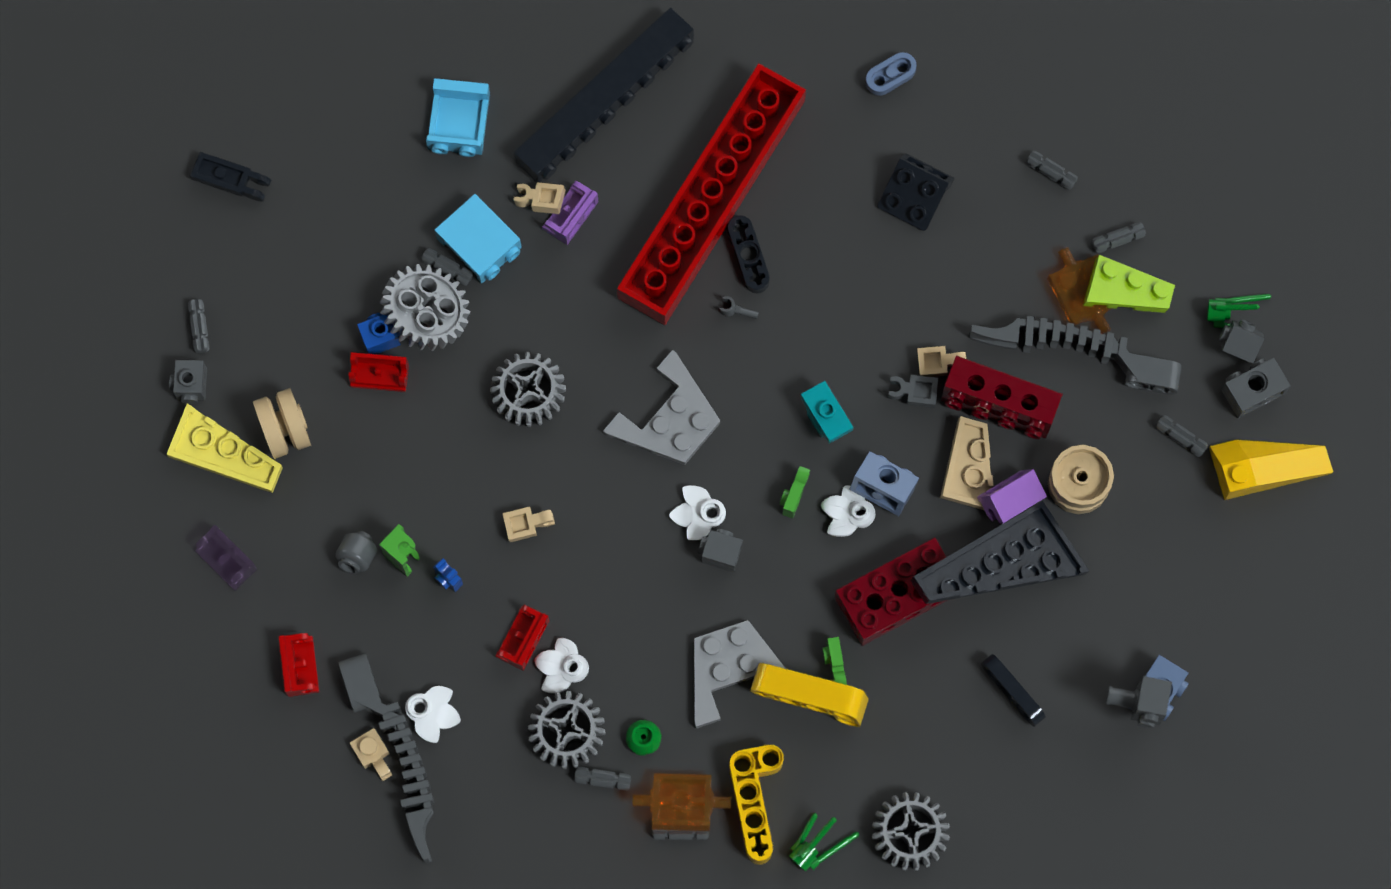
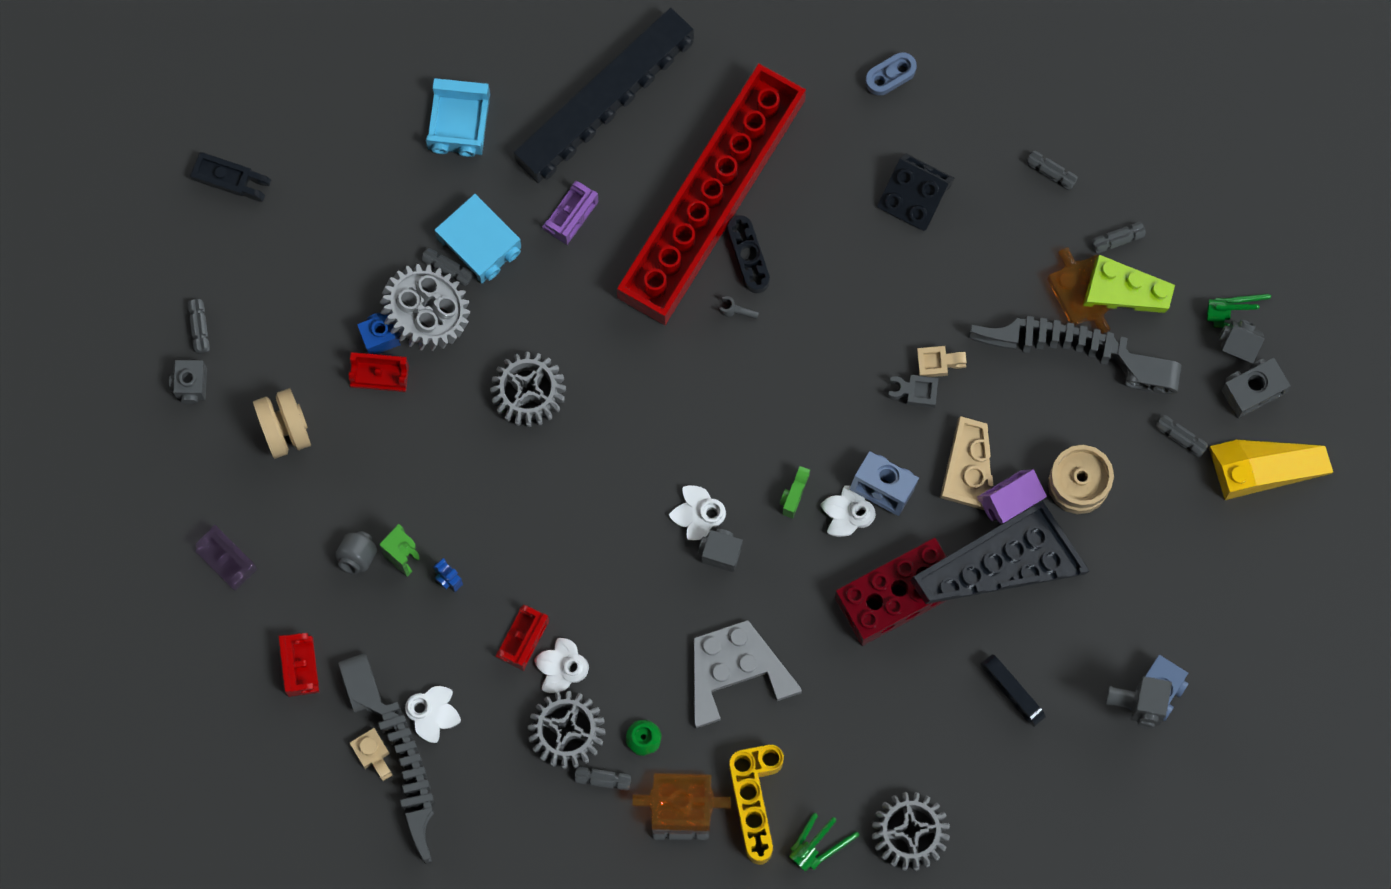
light yellow wing [166,403,283,493] -> none
tan plate [502,507,555,542] -> none
tan plate [514,182,565,214] -> none
light grey wing [603,350,720,465] -> none
yellow beam [750,663,869,727] -> none
teal brick [801,381,854,444] -> none
bright green plate [822,637,847,685] -> none
dark red brick [941,356,1063,439] -> none

